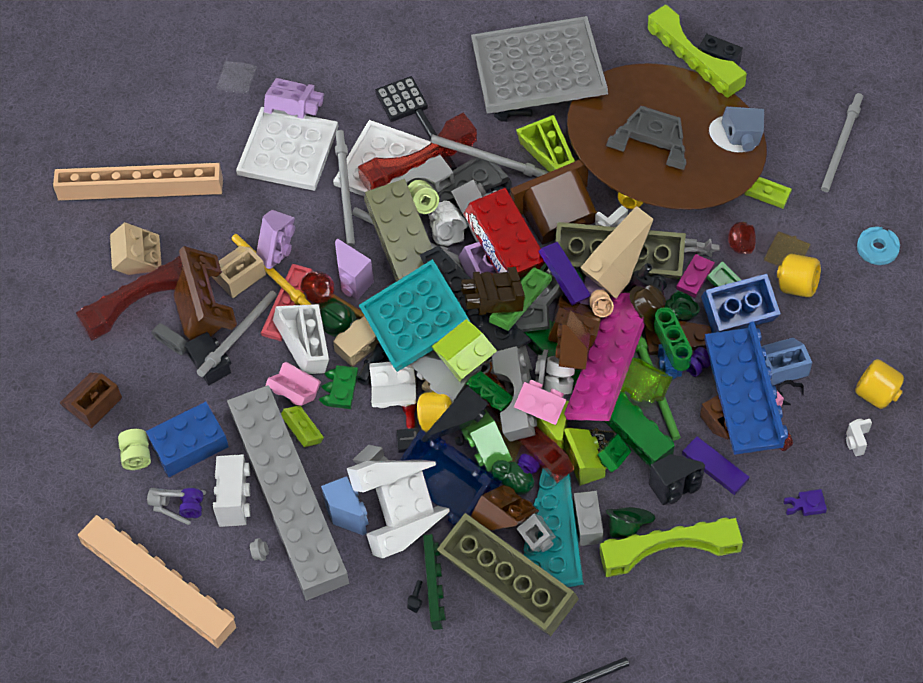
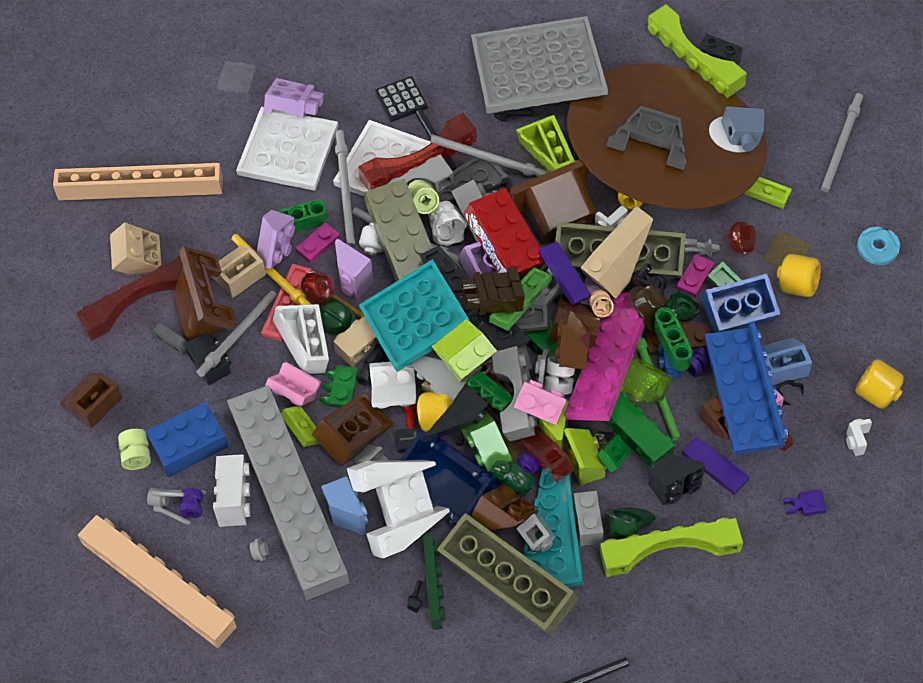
none -> green beam [277,200,328,233]
none -> dark pink plate [295,222,340,264]
none -> reddish brown slope [312,392,394,466]
none -> white head [359,223,384,256]

